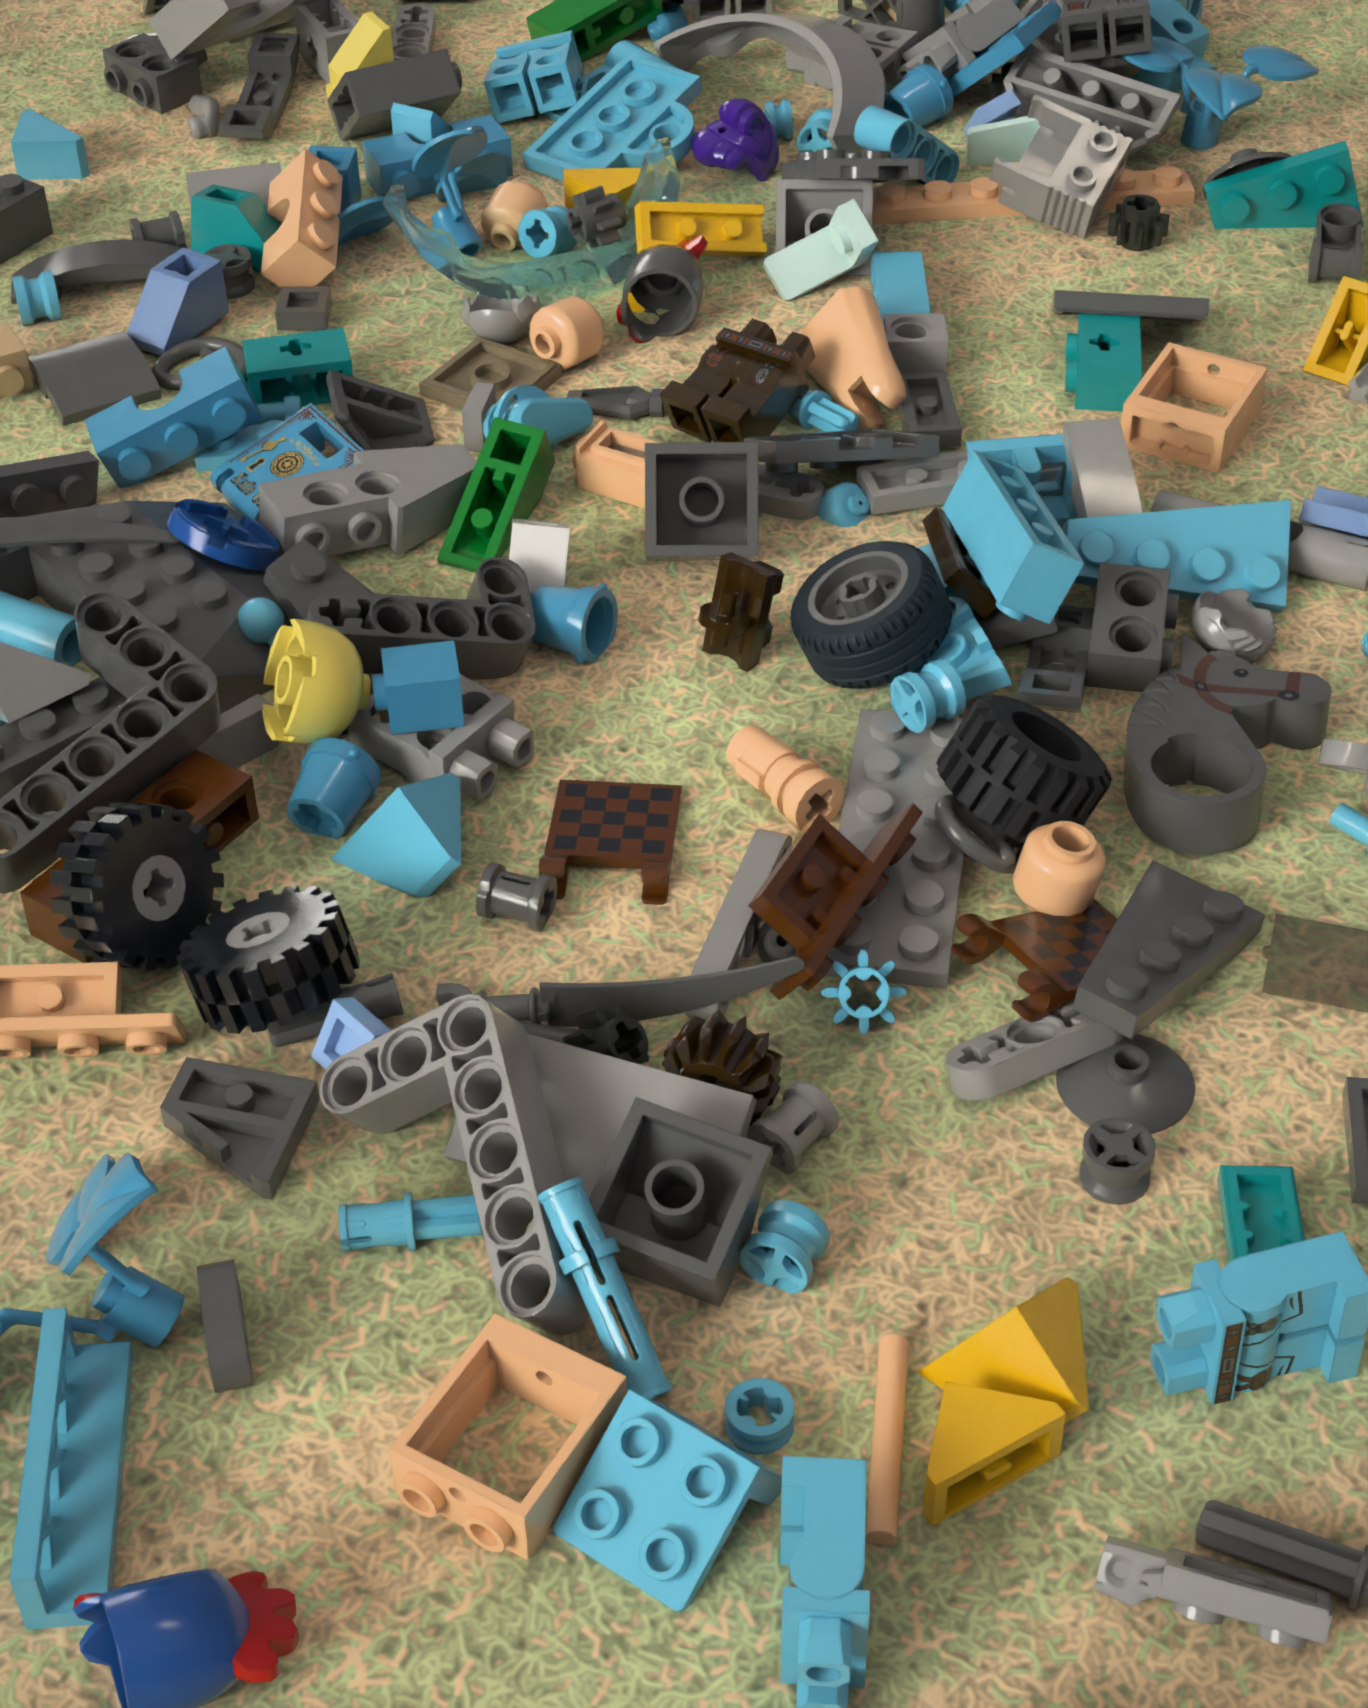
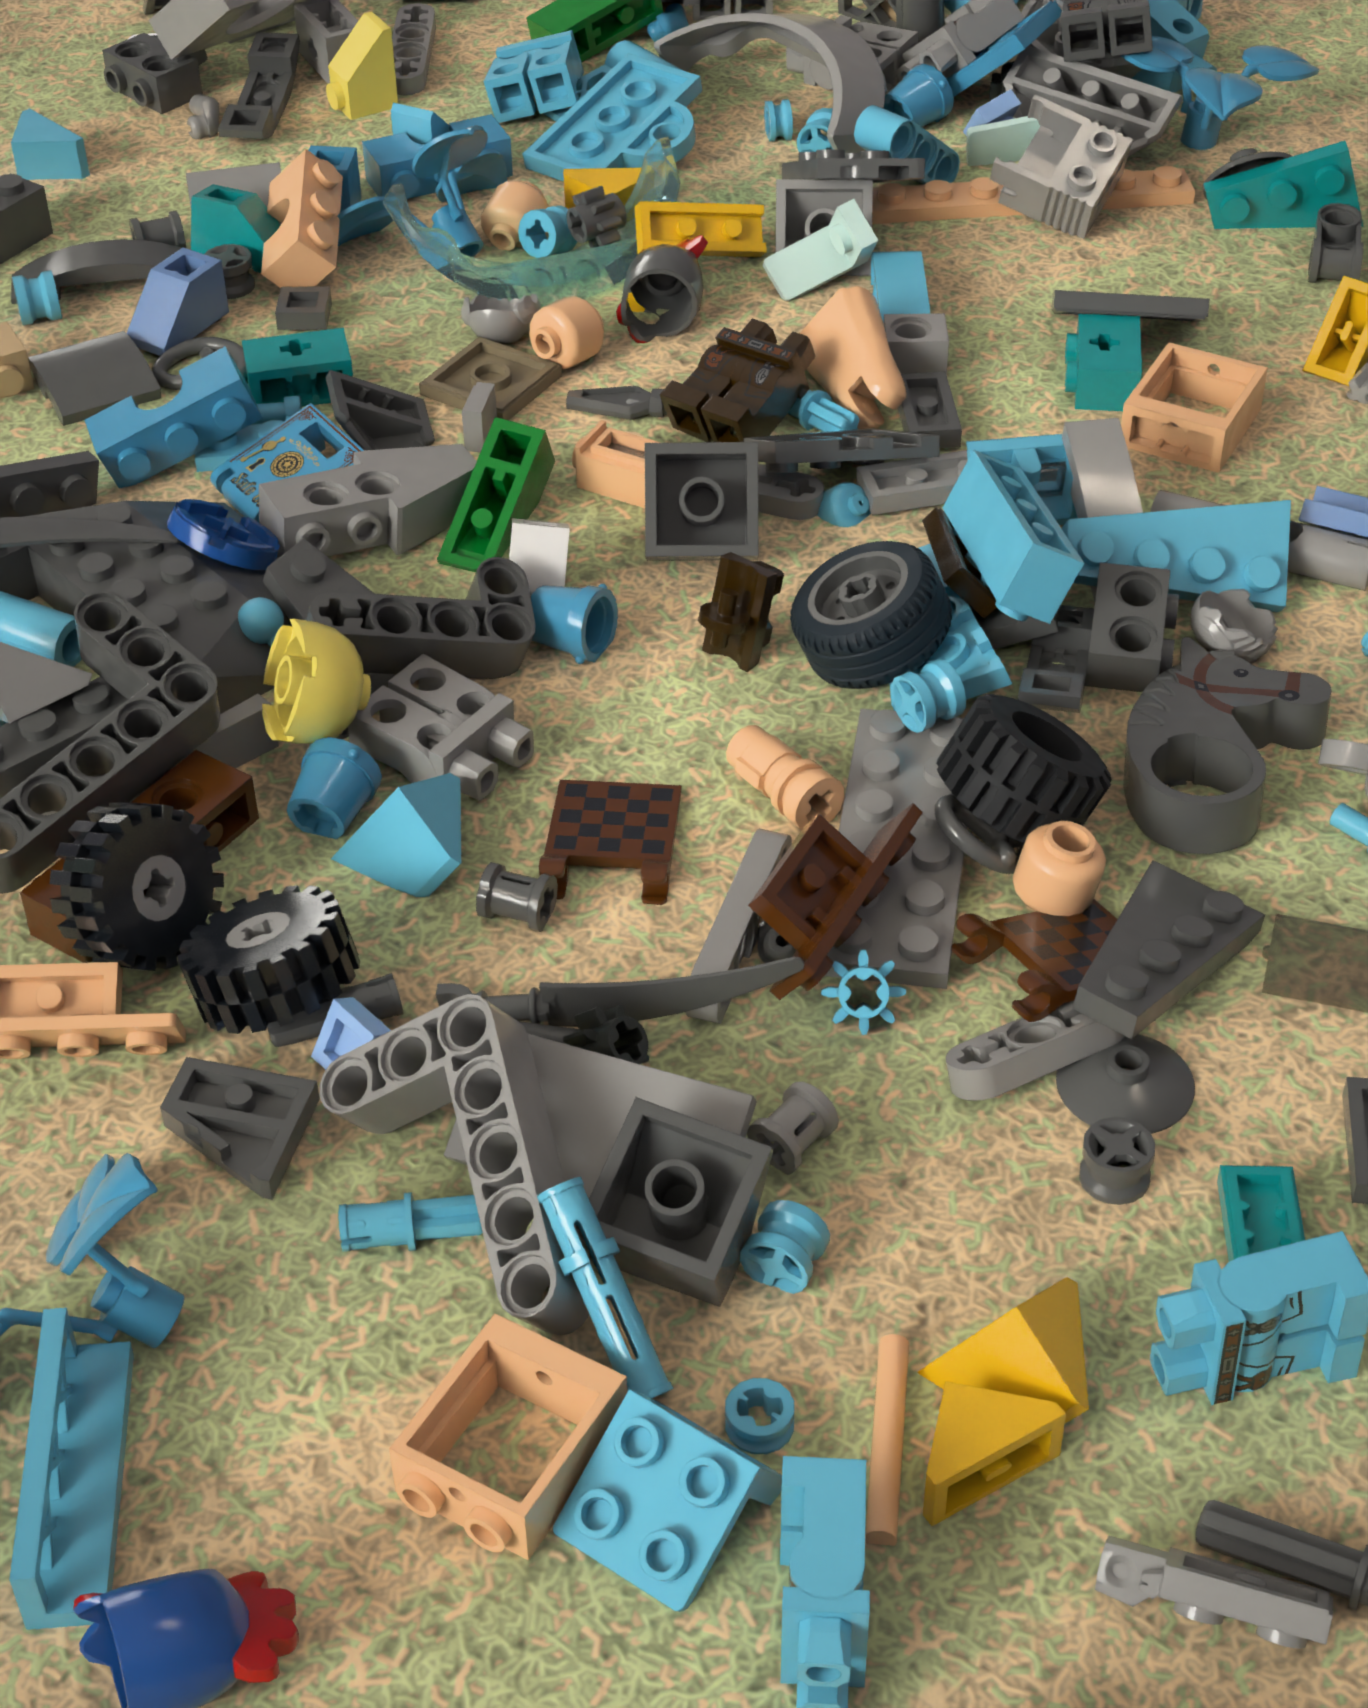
dark grey beam [197,1259,254,1393] -> none
dark grey brick [327,49,462,141] -> none
dark azure brick [371,641,465,735] -> none
medium azure piece [483,385,593,452] -> none
dark brown gear [662,1009,782,1126] -> none
dark purple hair [691,98,779,182] -> none
pearl dark grey gear [1107,194,1170,251] -> none

